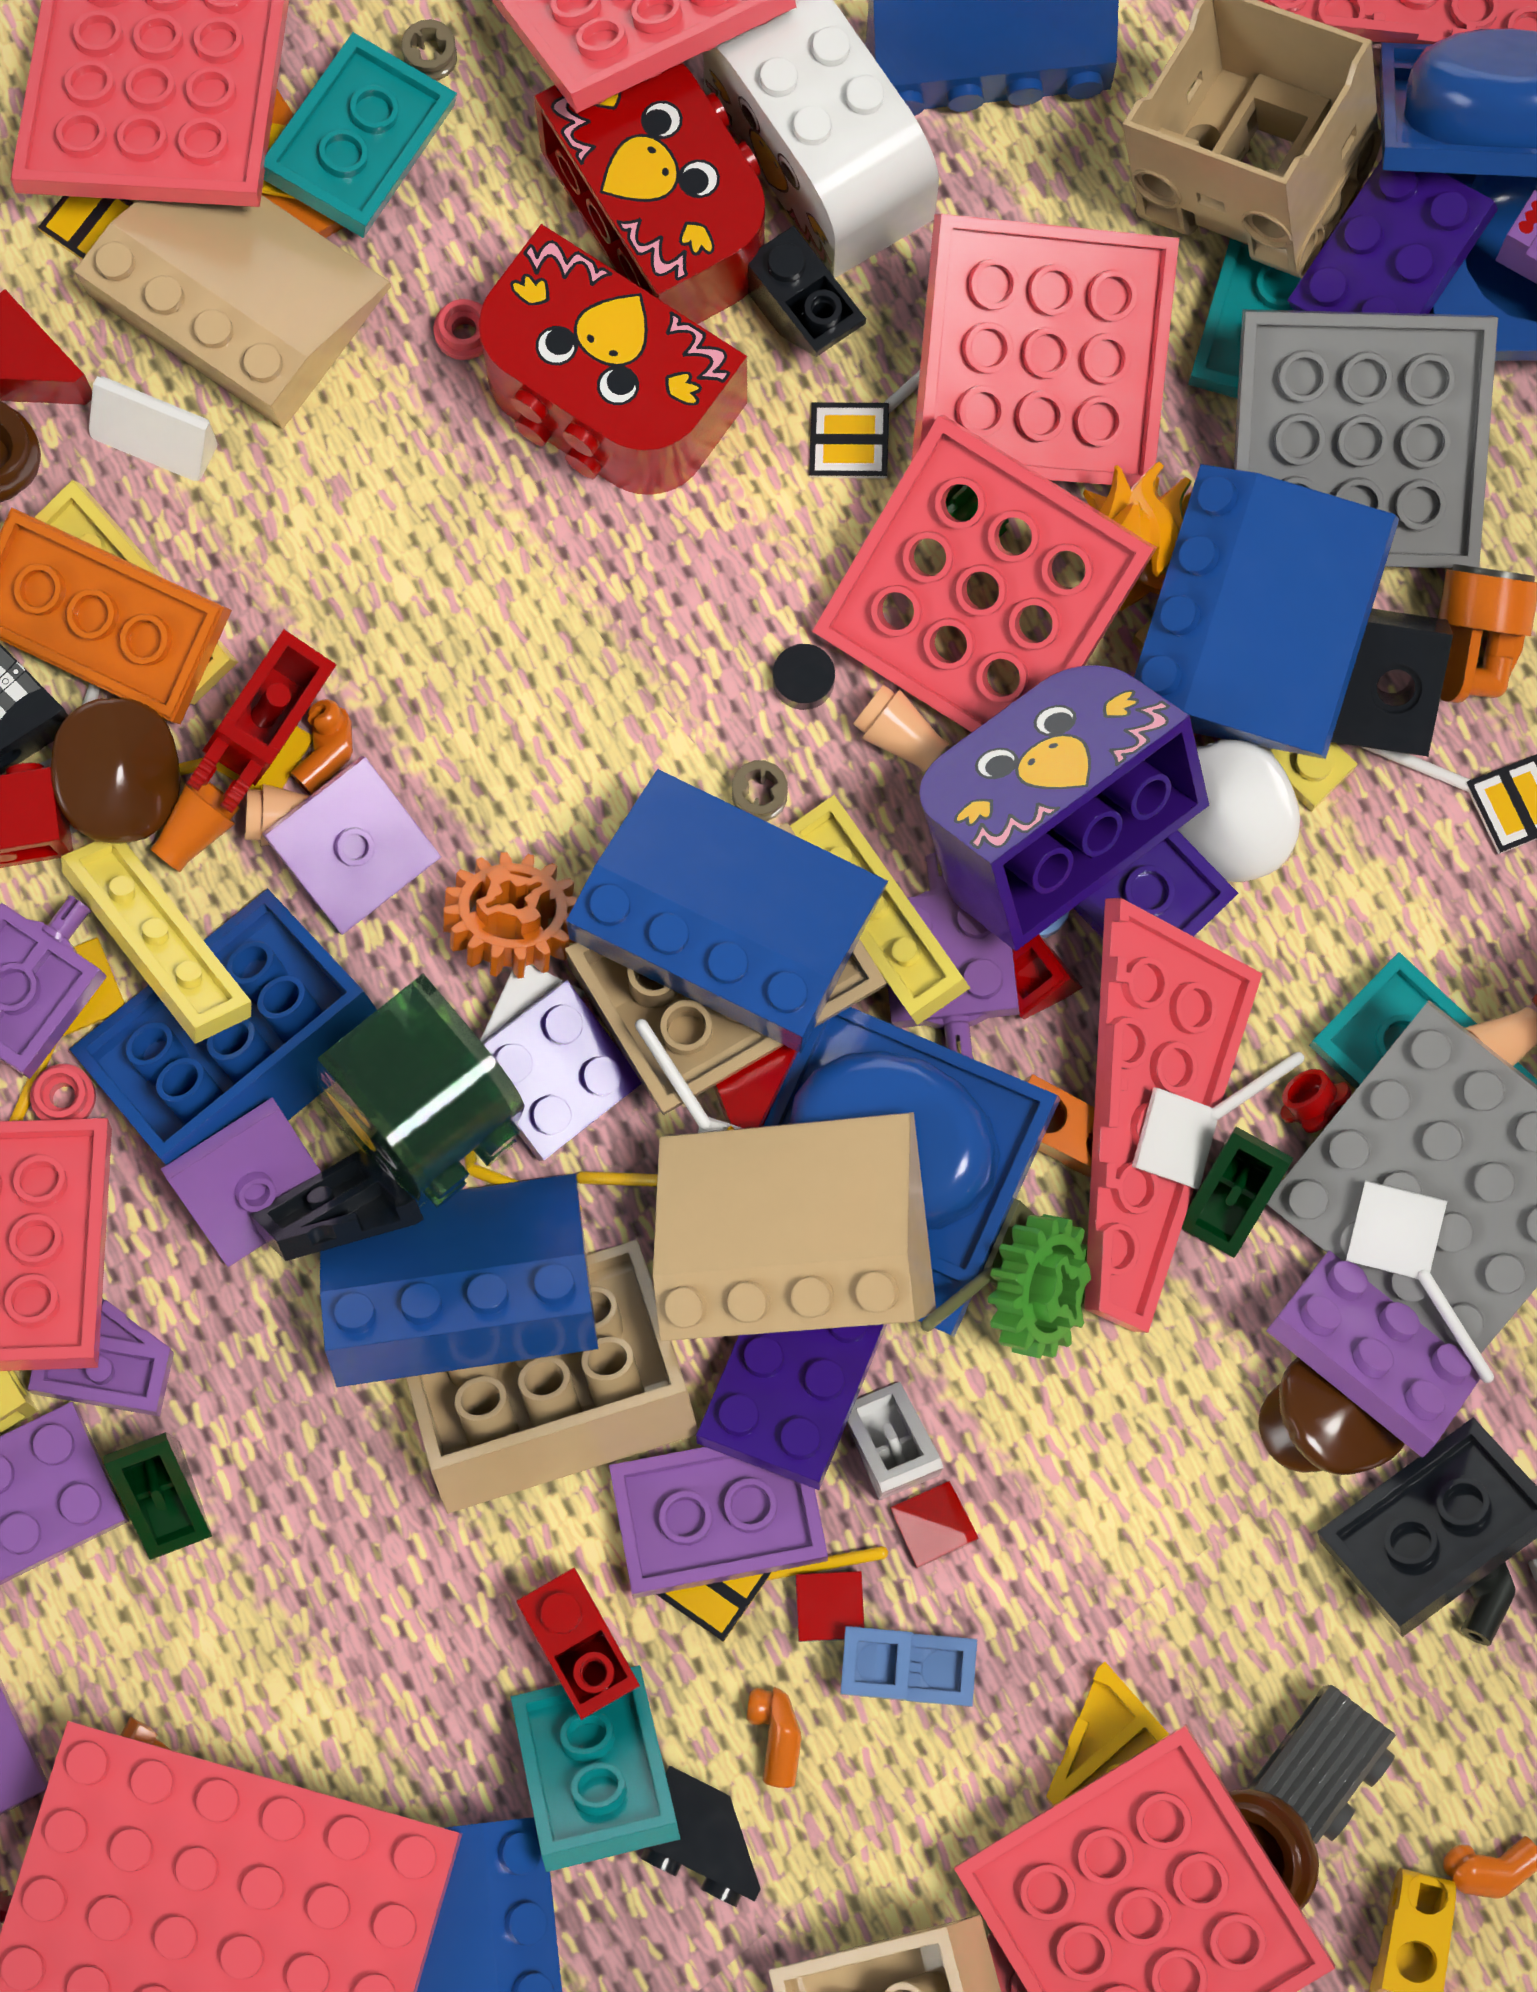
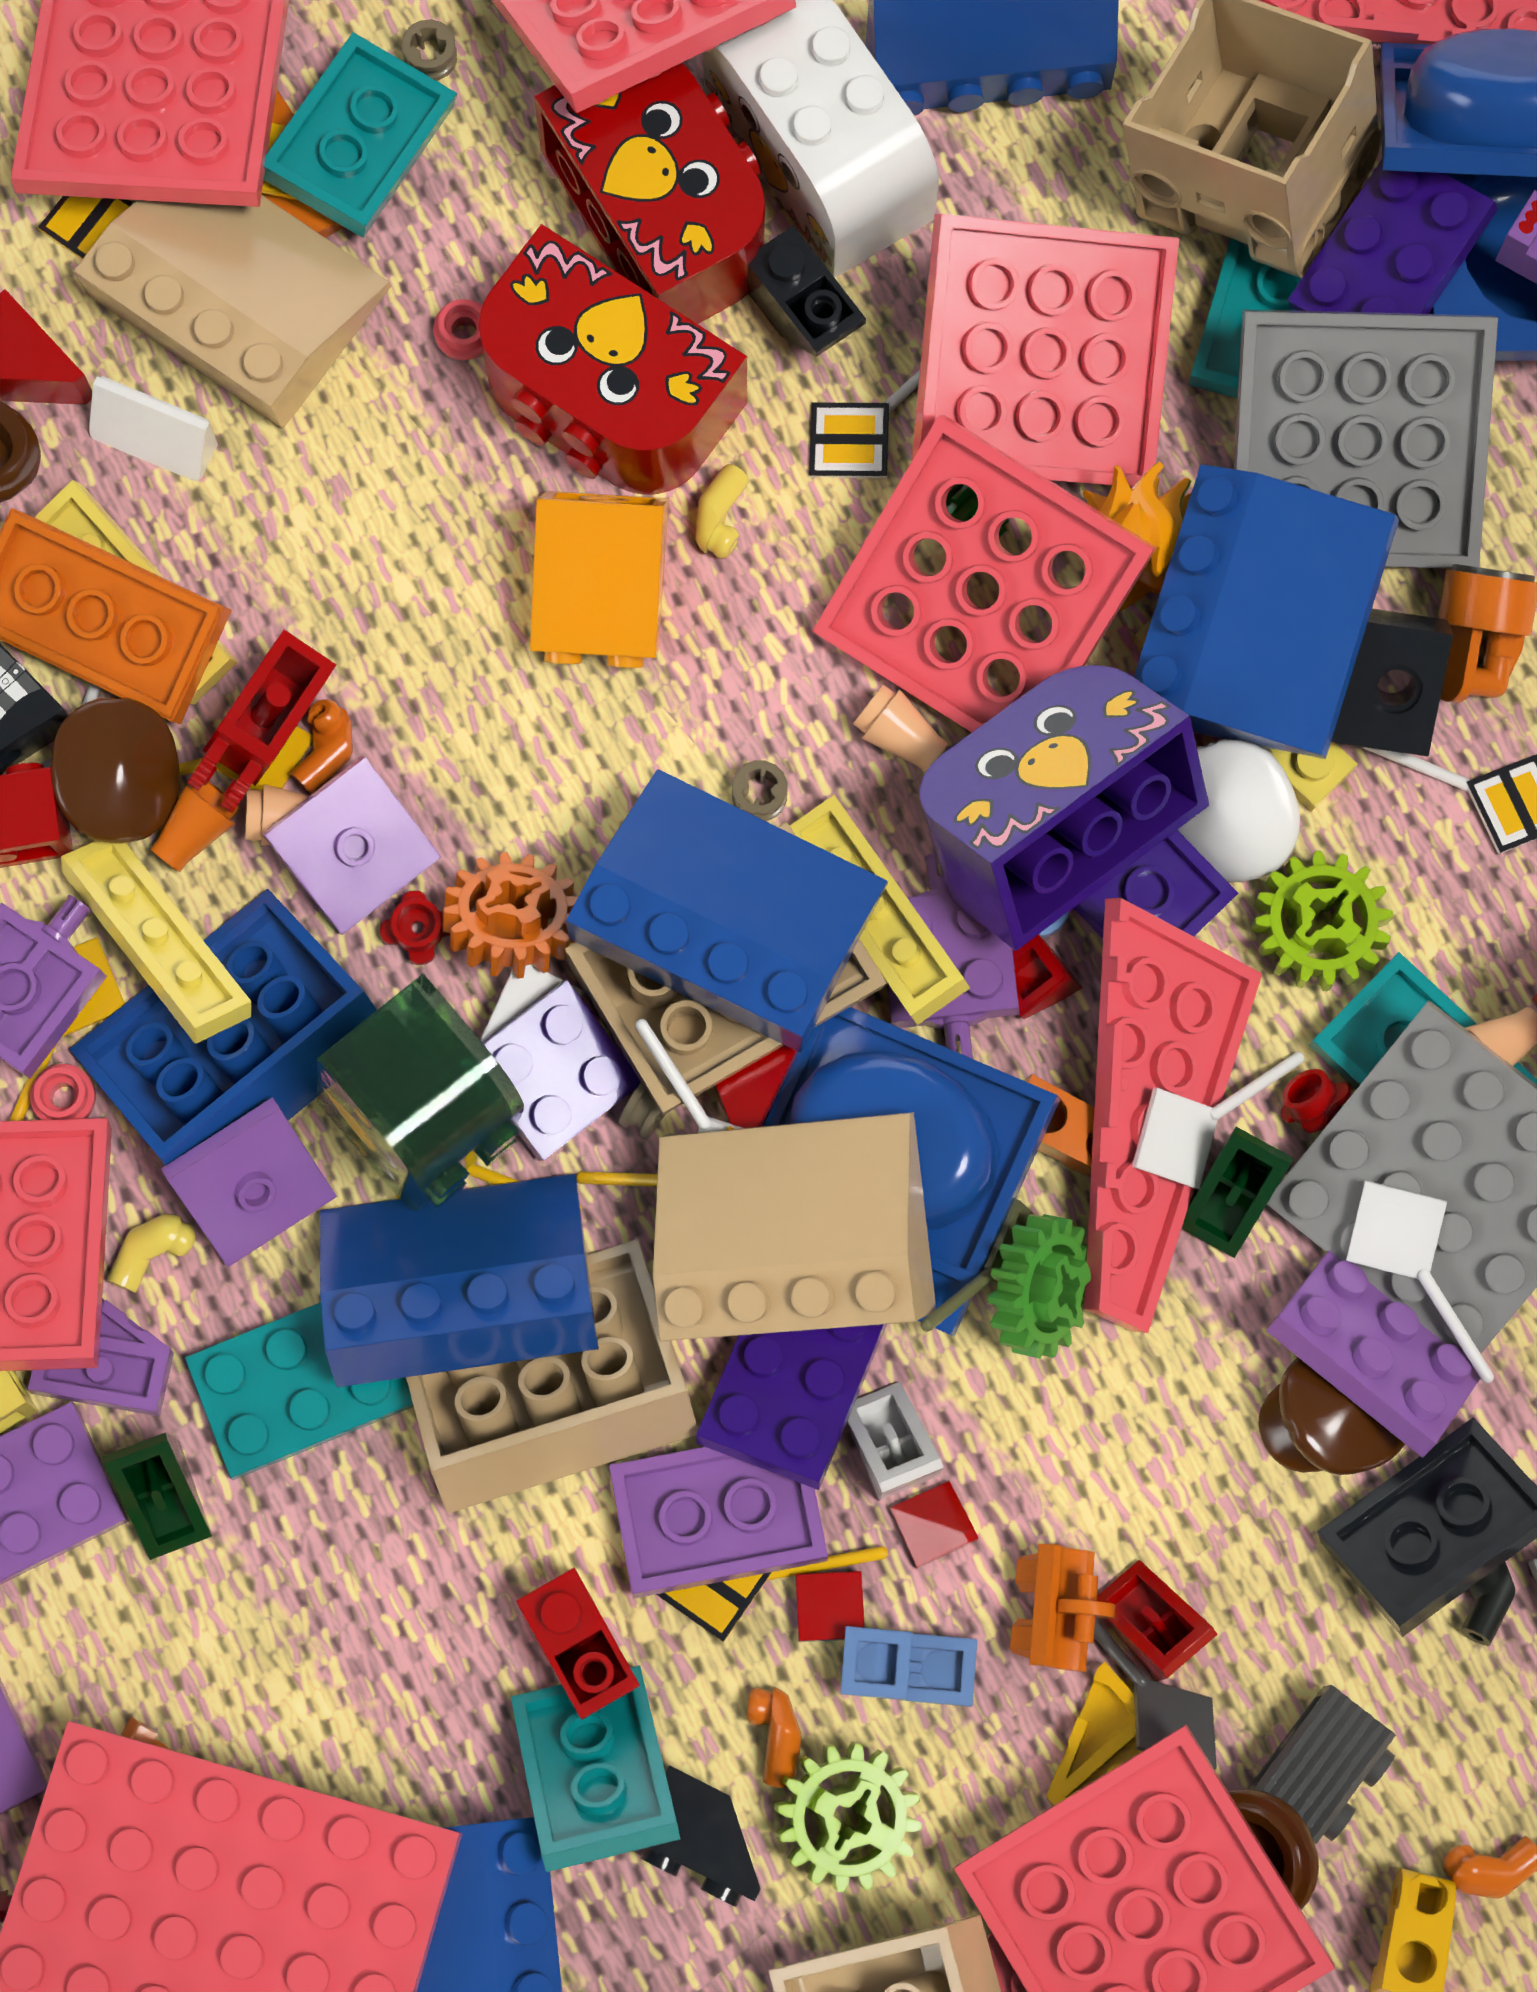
black wing [250,1149,424,1261] -> none
black tile [773,644,835,710] -> none
none -> light yellow arm [106,1214,196,1293]
none -> teal plate [185,1302,414,1480]
none -> red plate [380,891,450,965]
none -> light orange slope [530,491,669,668]
none -> dark tan bush [619,1082,666,1140]
none -> light yellow arm [695,464,749,559]
none -> lime gear [774,1741,922,1893]
none -> orange hips [1010,1544,1116,1672]
none -> dark grey piece [1094,1619,1217,1770]
none -> red slope [1097,1560,1218,1682]
none -> lime gear [1251,851,1393,991]

